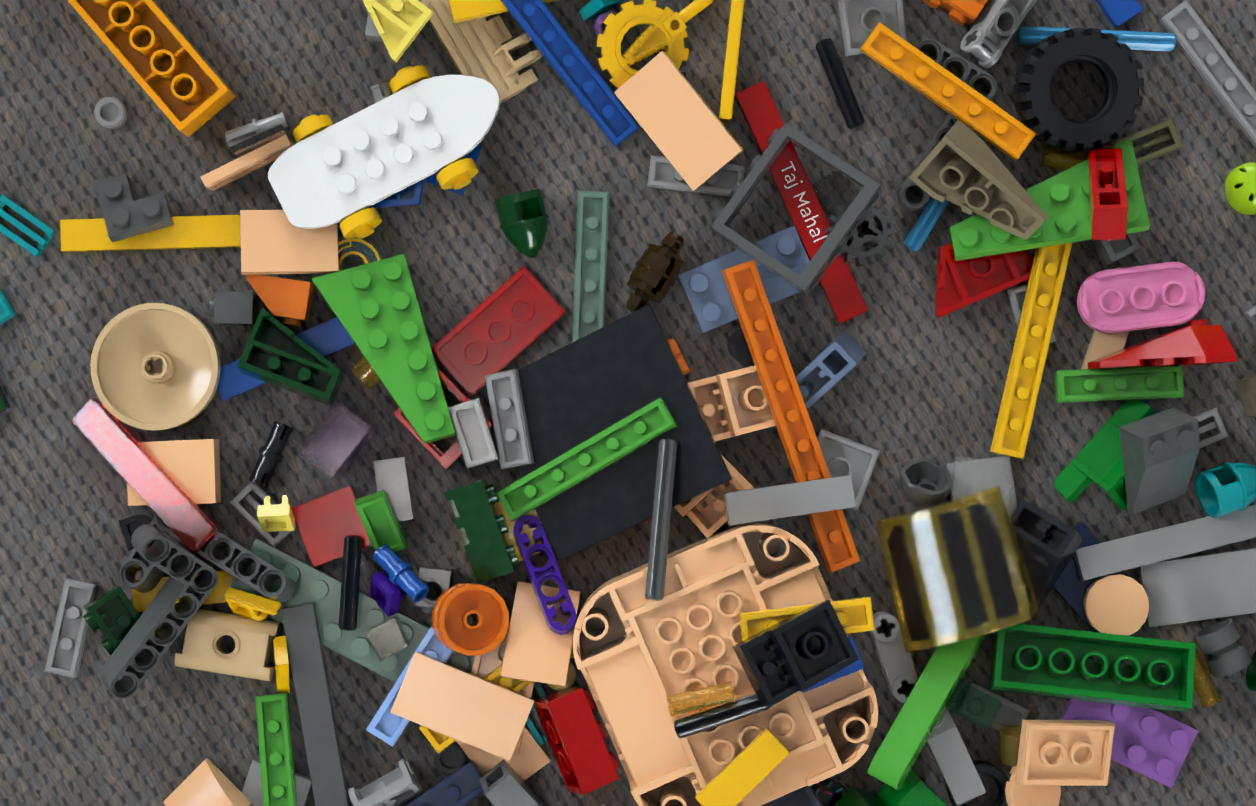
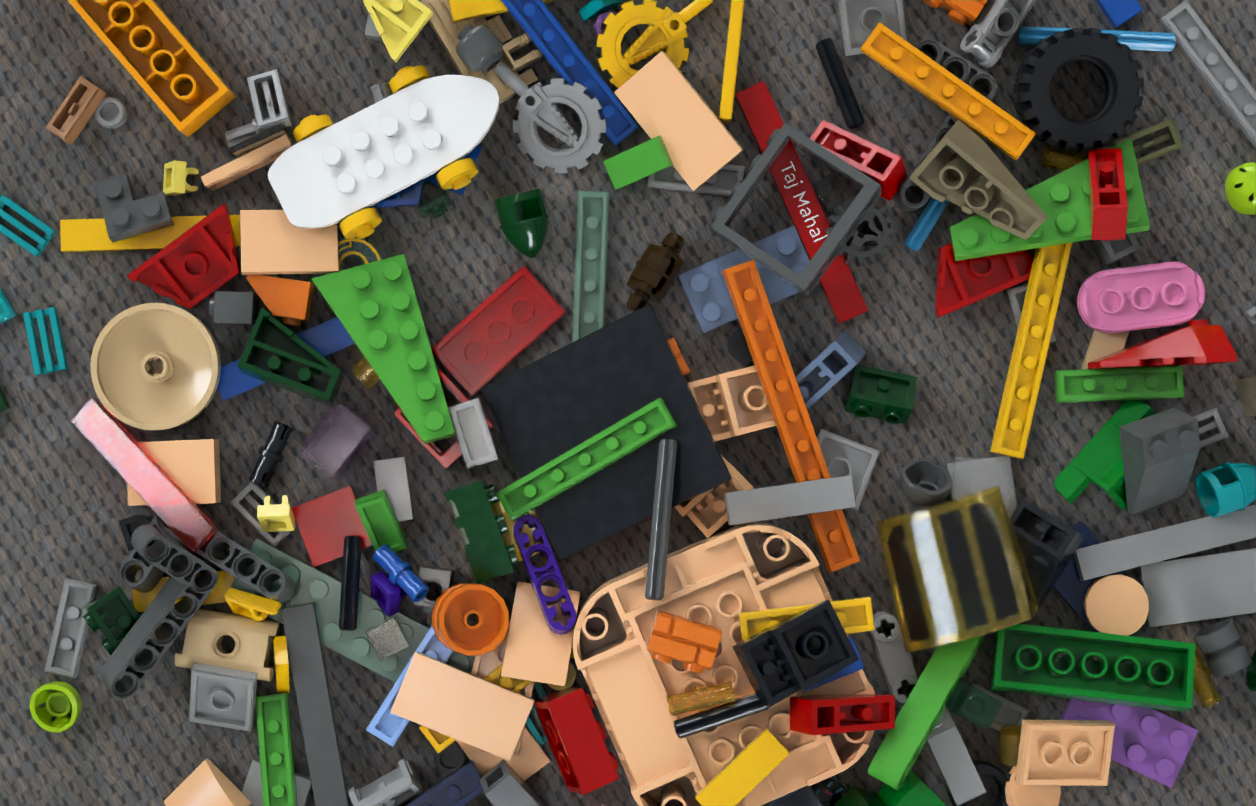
light grey tile [485,369,534,470] -> none
none -> teal tile [23,307,69,375]
none -> lime helmet [29,681,82,733]
none -> medium nougat tile [46,76,107,146]
none -> red wing [127,203,241,309]
none -> light yellow tile [163,160,199,196]
none -> light grey tile [189,663,258,732]
none -> light grey tile [247,69,292,135]
none -> clear green bracket [418,181,452,219]
none -> dark grey head [456,24,503,73]
none -> light grey bar [493,62,606,173]
none -> bright green tile [603,135,673,190]
none -> orange brick [647,610,722,673]
none -> red slope [790,694,895,735]
none -> red slope [810,120,907,201]
none -> dark green bracket [845,364,917,424]

